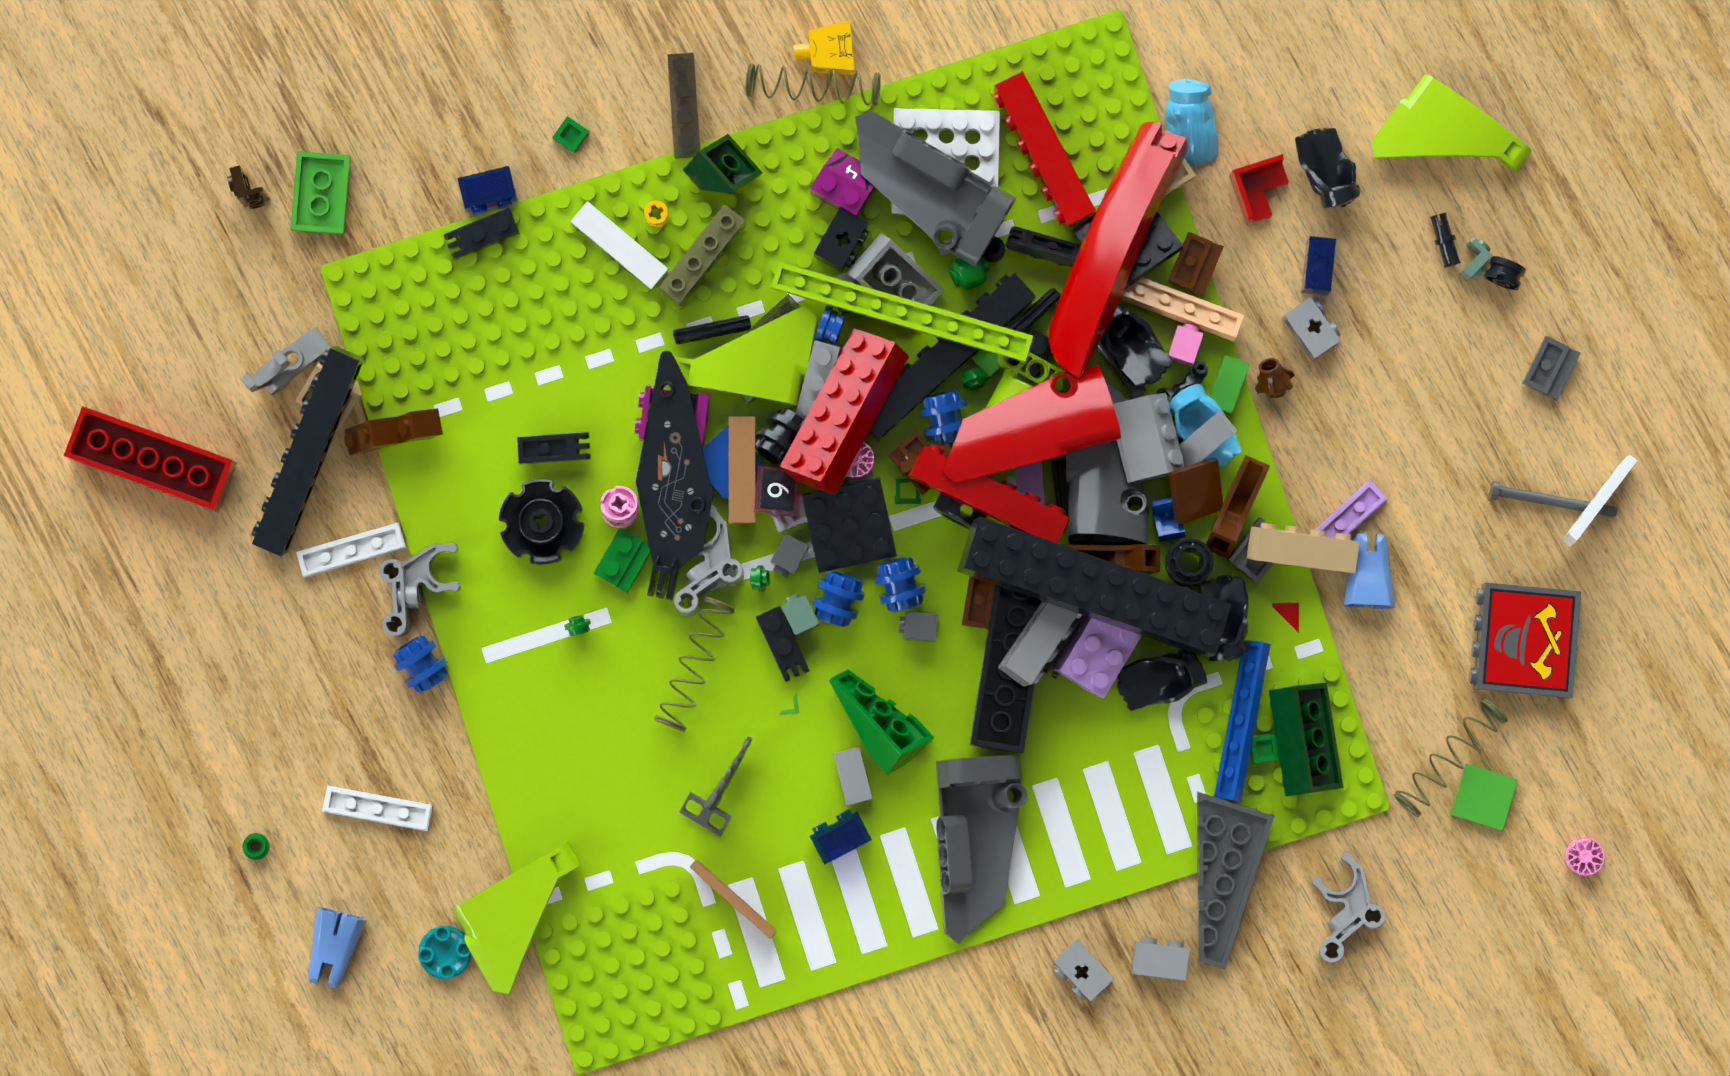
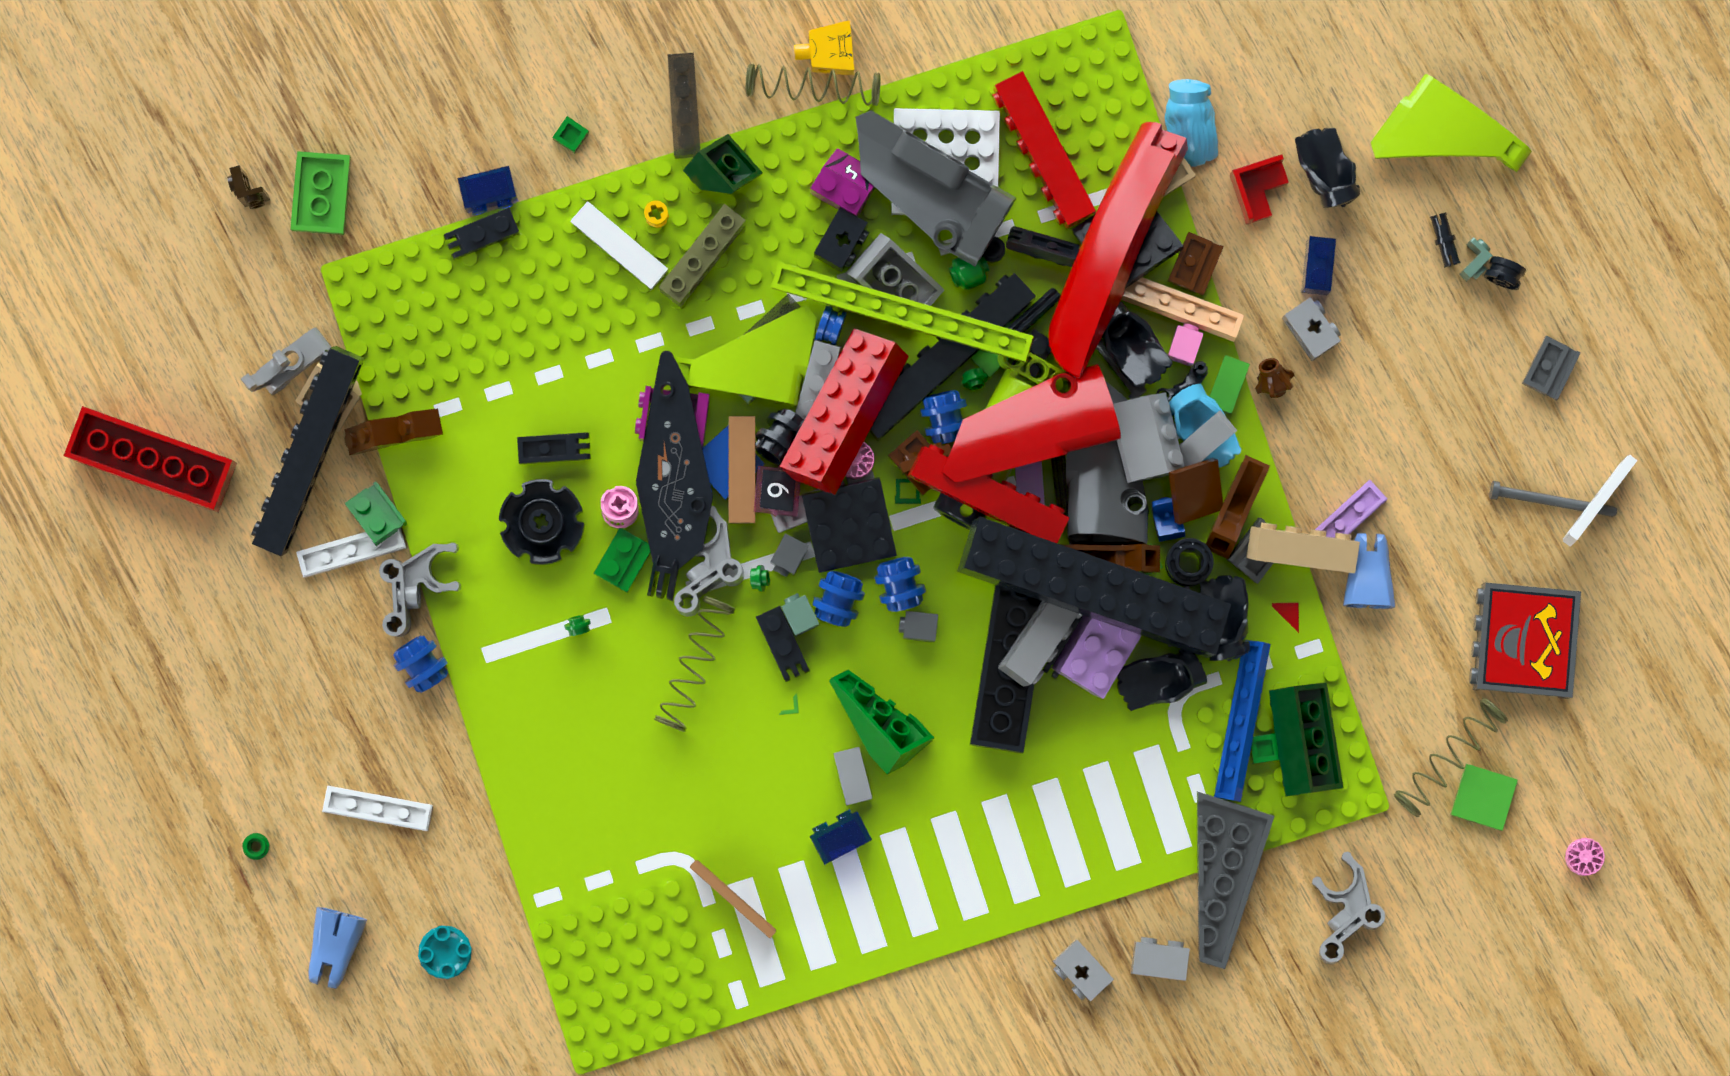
lime panel [452,842,581,994] -> none
black axle [673,315,751,344] -> none
dark grey piece [679,736,752,837] -> none
dark grey panel [936,755,1027,943] -> none
reddish brown plate [962,576,995,629] -> none
none -> green plate [345,481,407,546]

